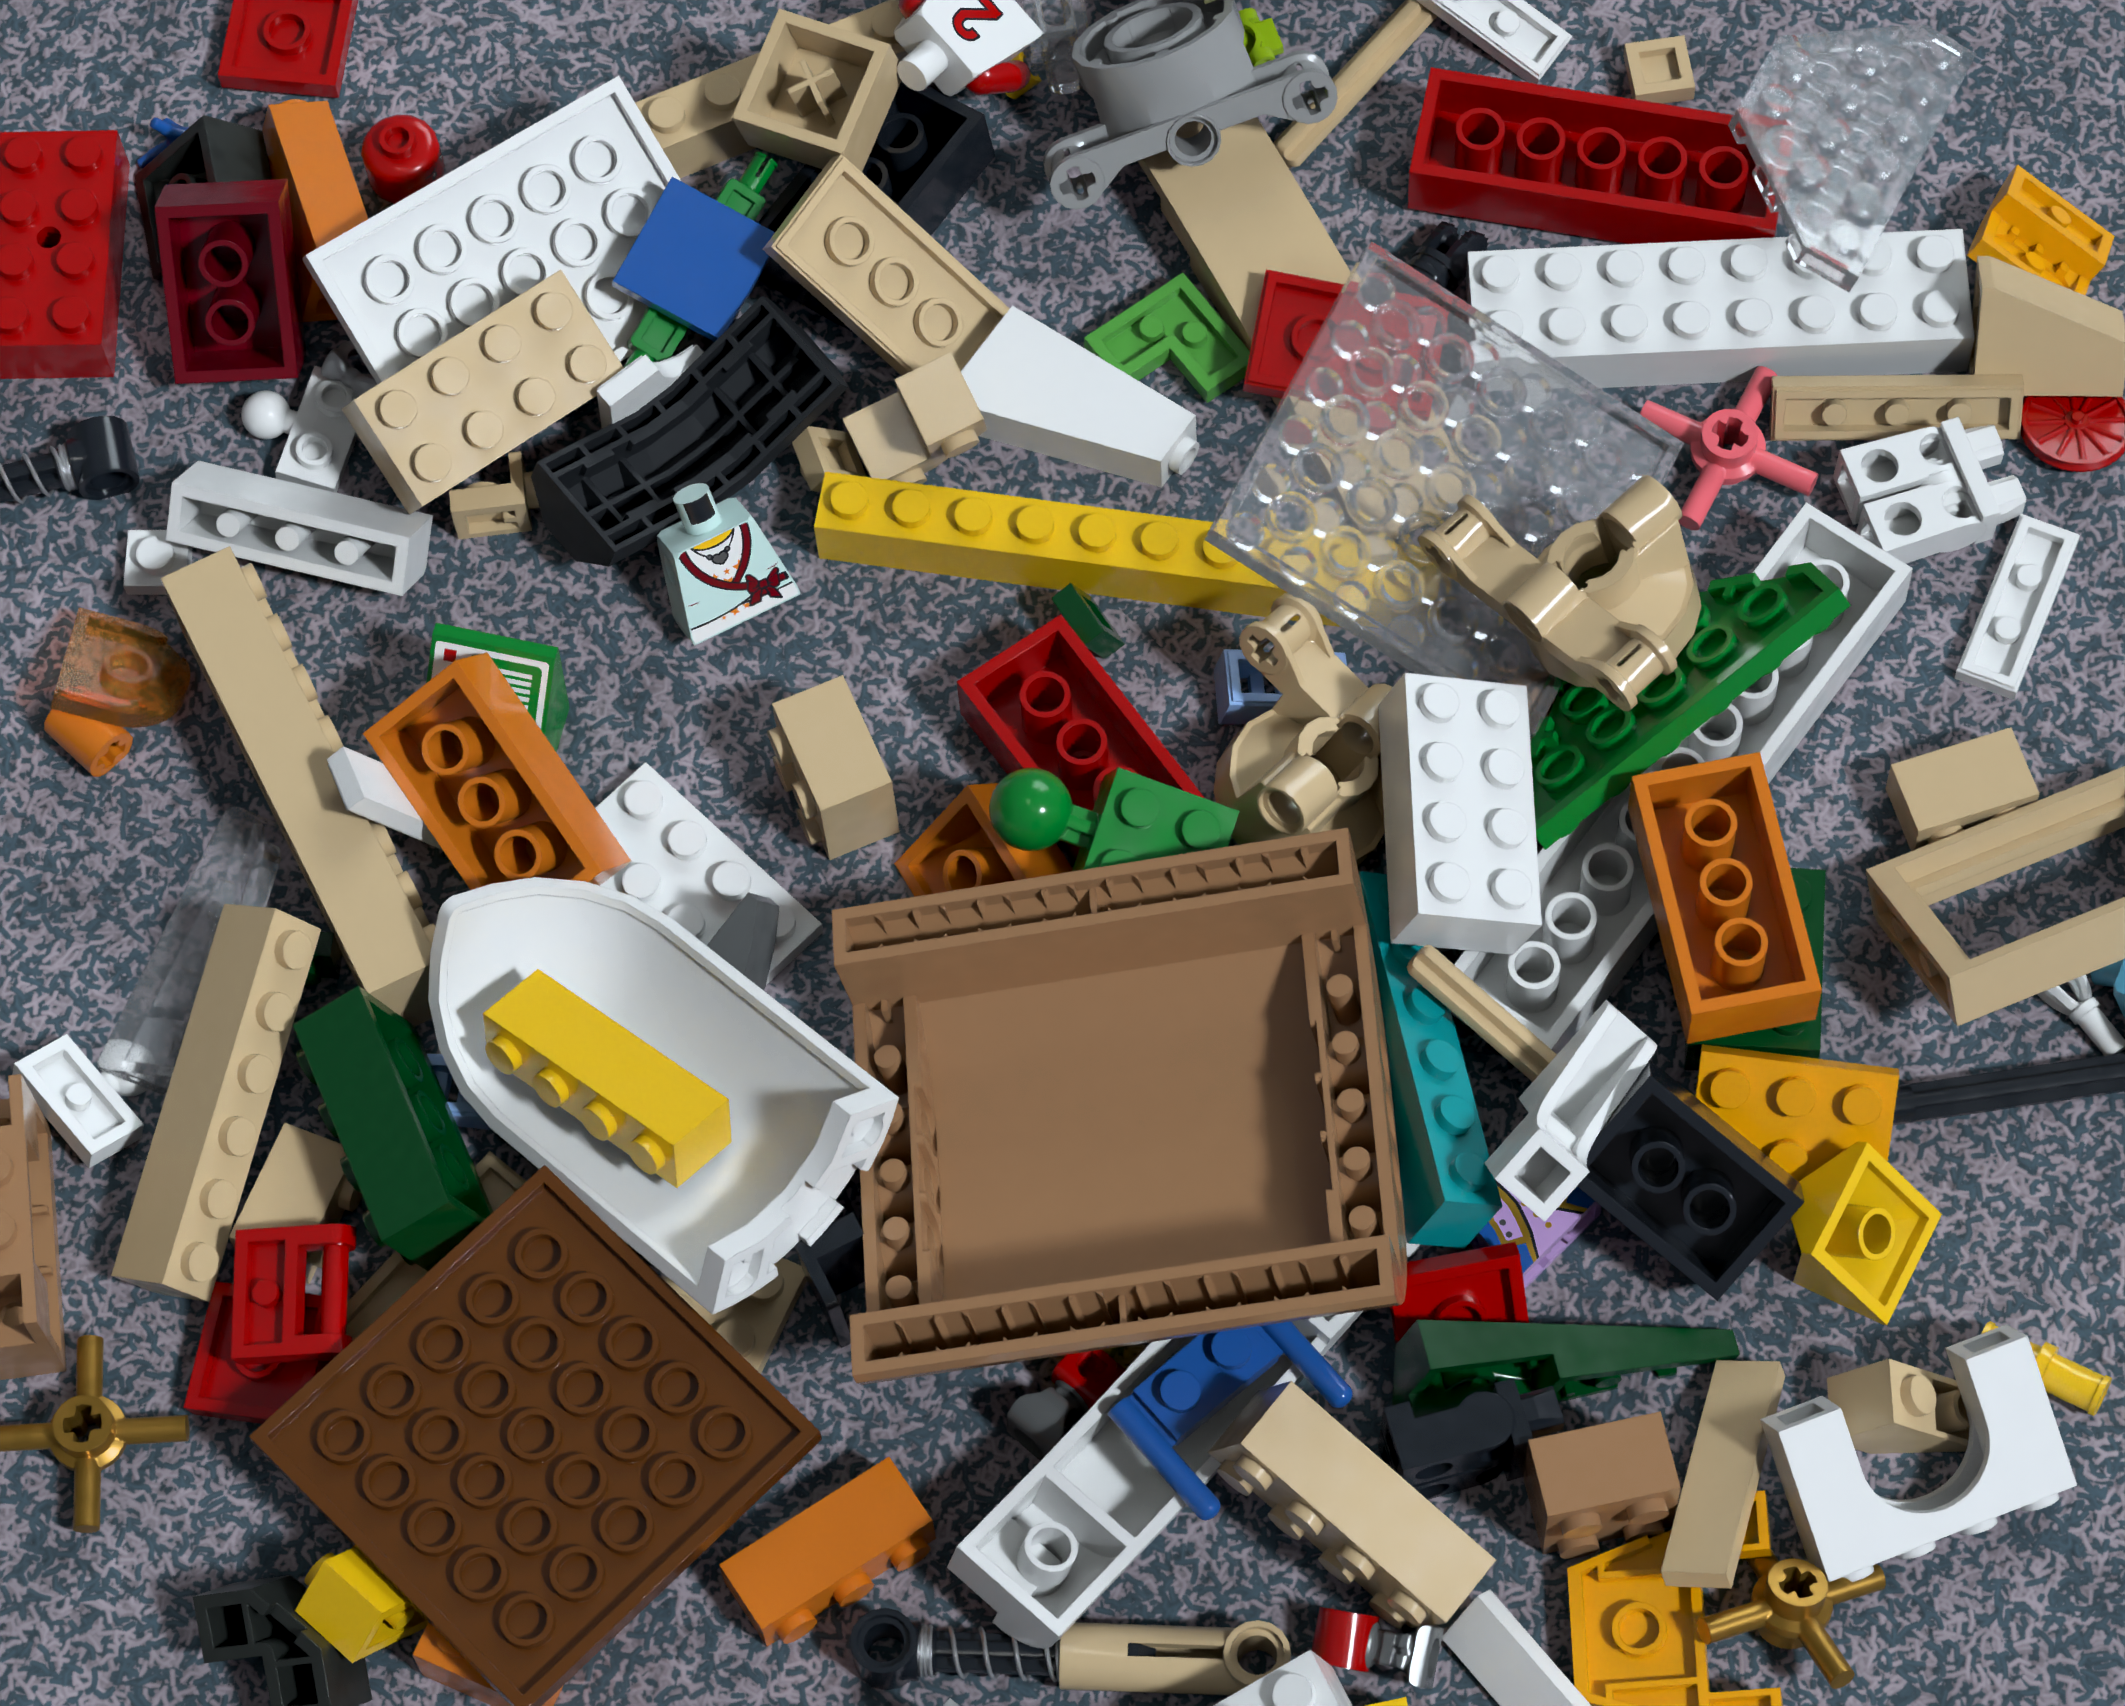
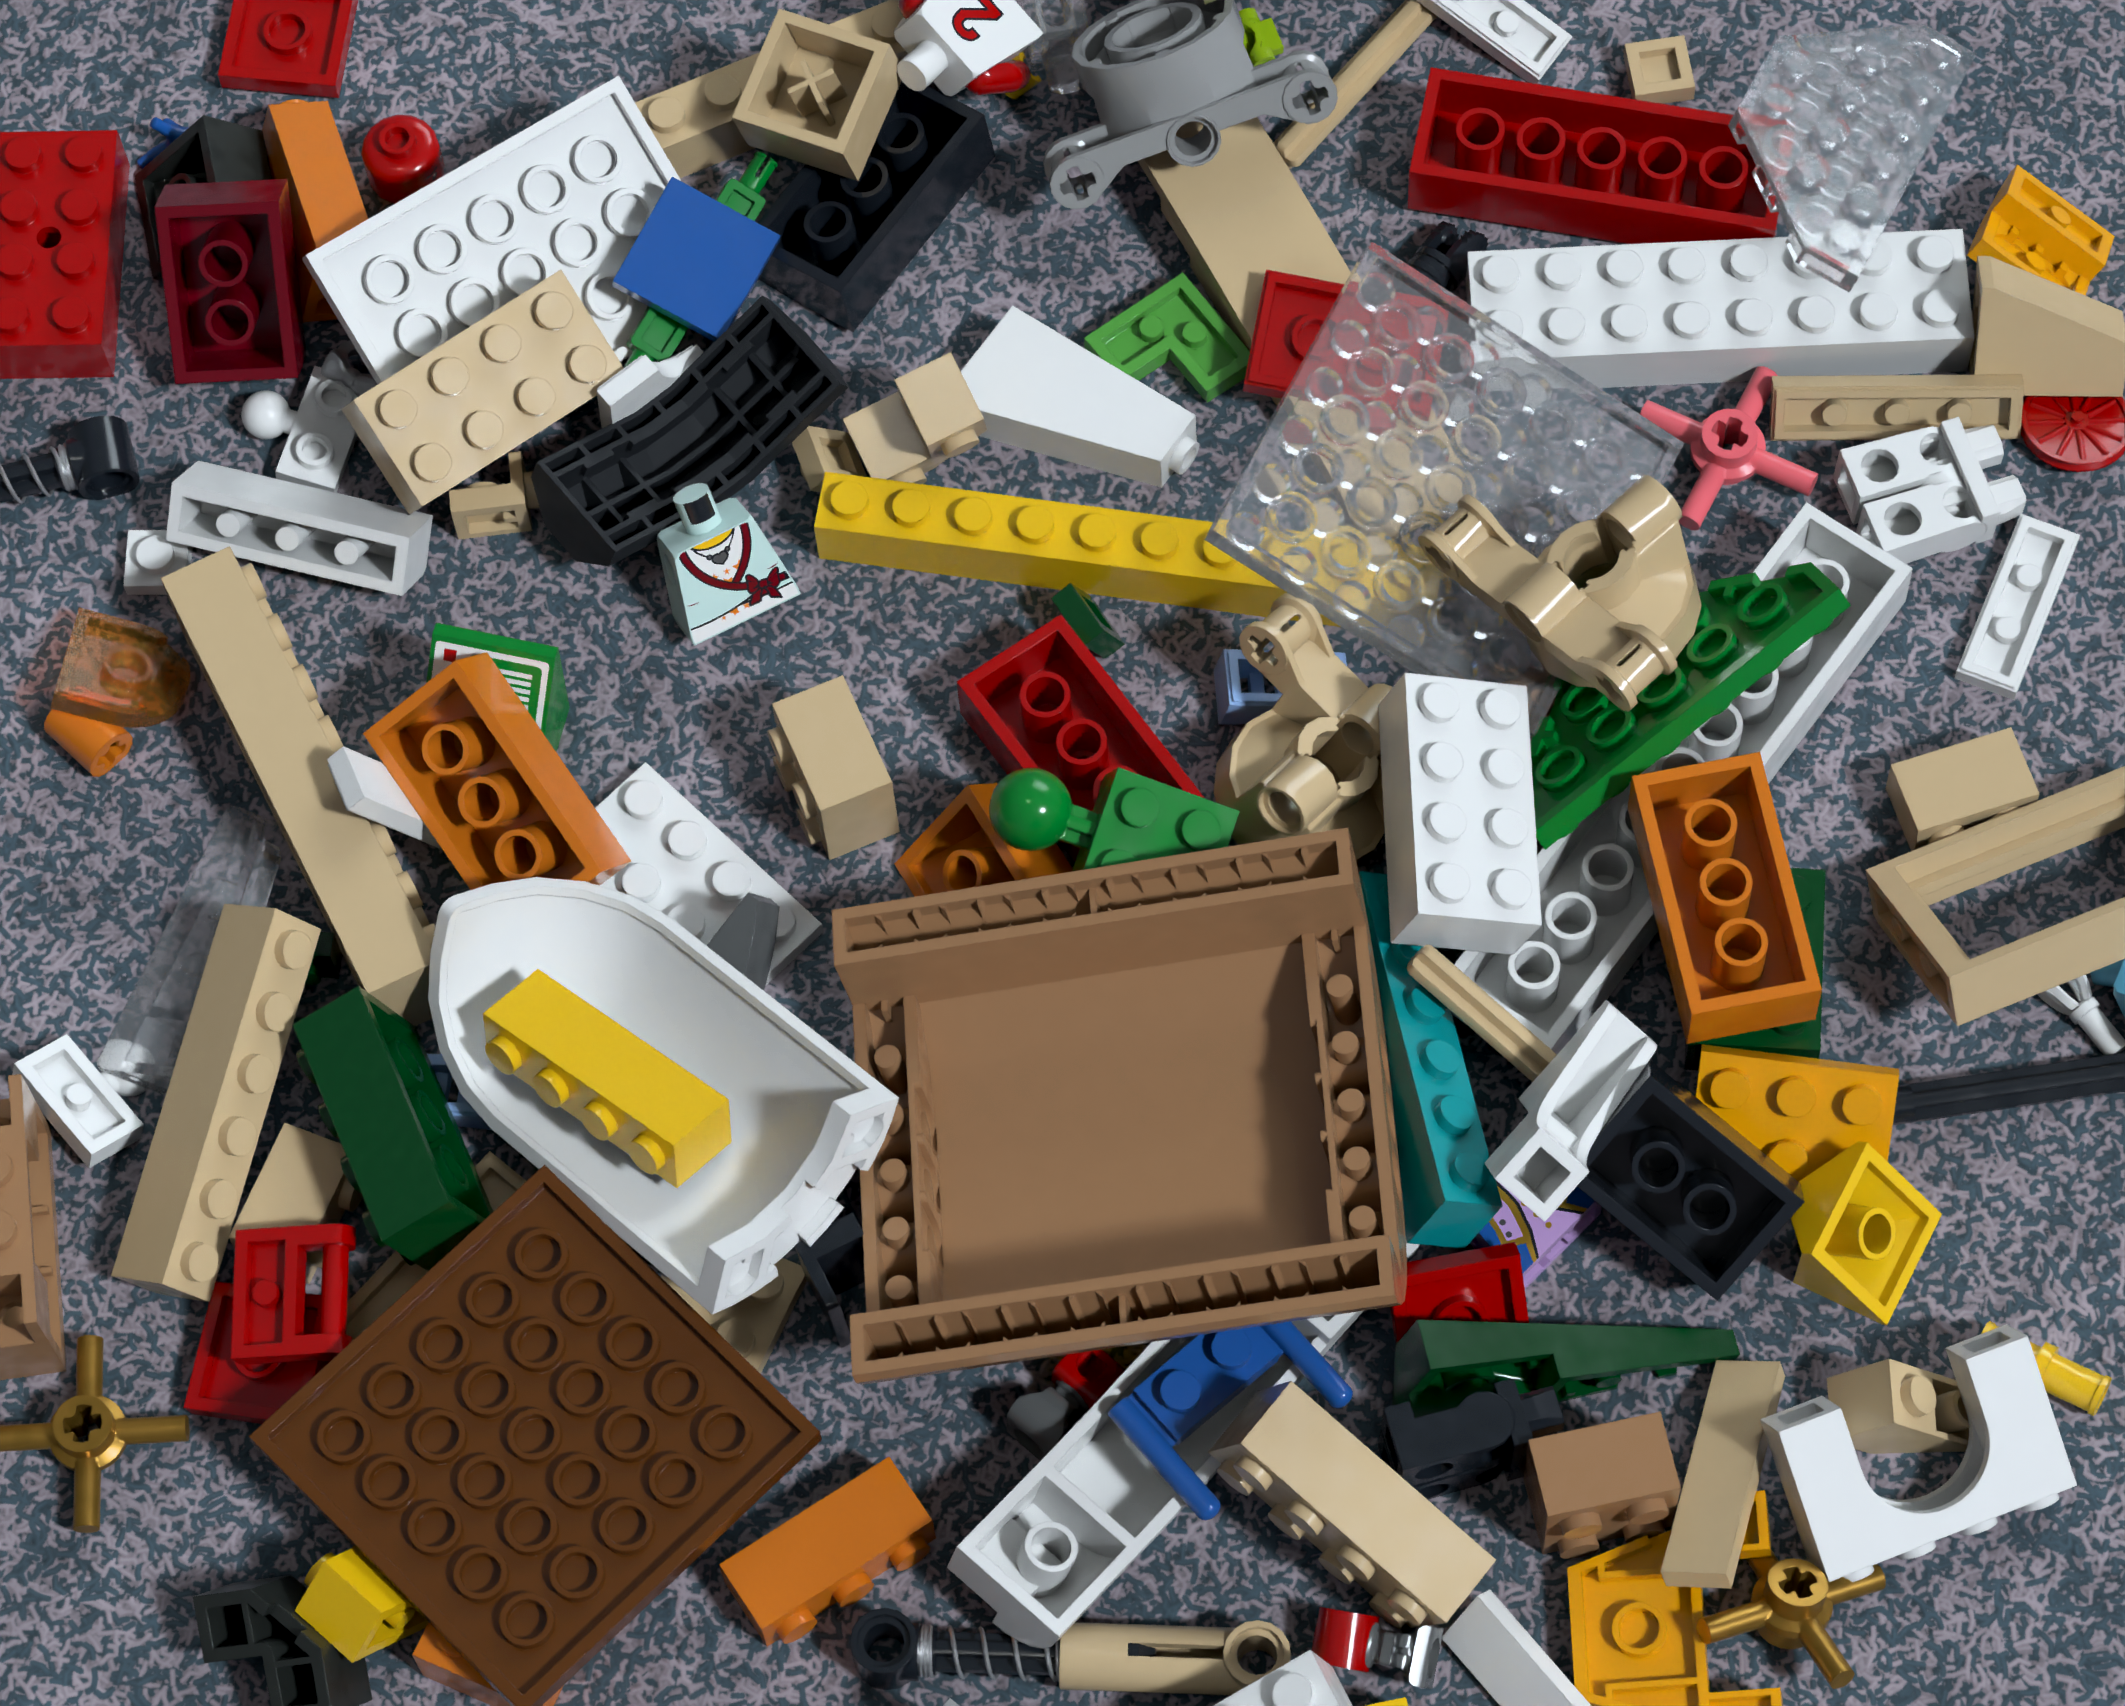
tan tile [762,154,1010,376] -> none

